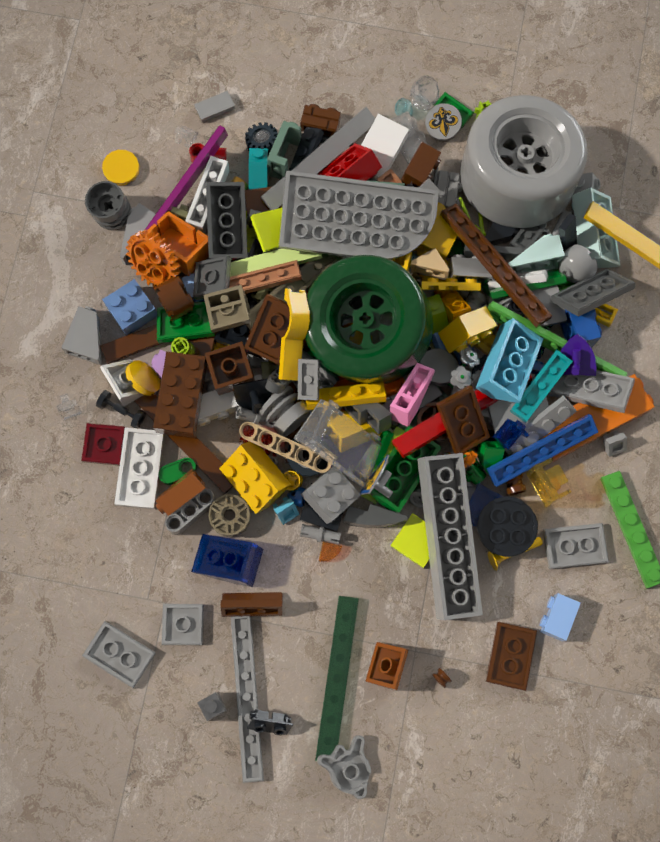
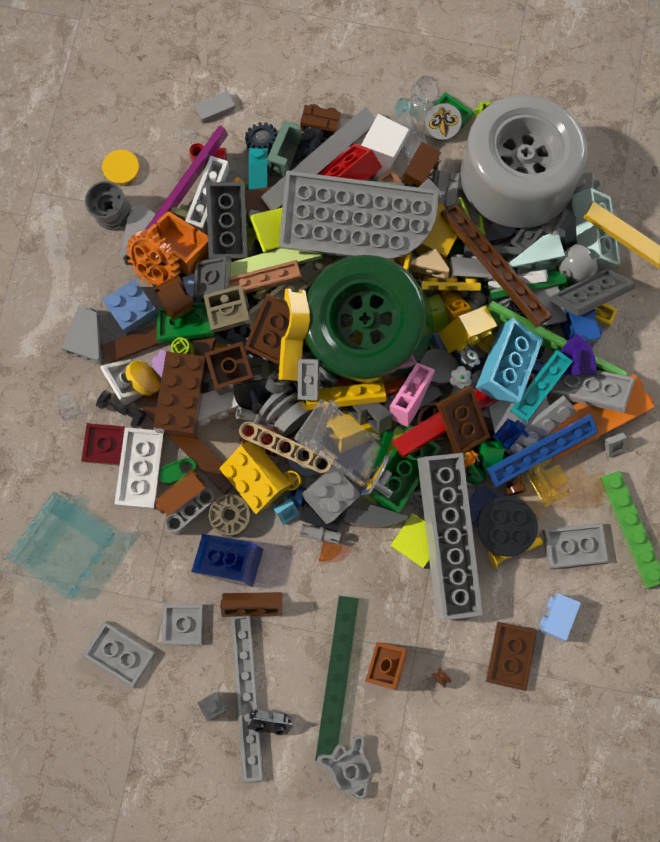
none -> clear light blue panel [6,492,115,599]

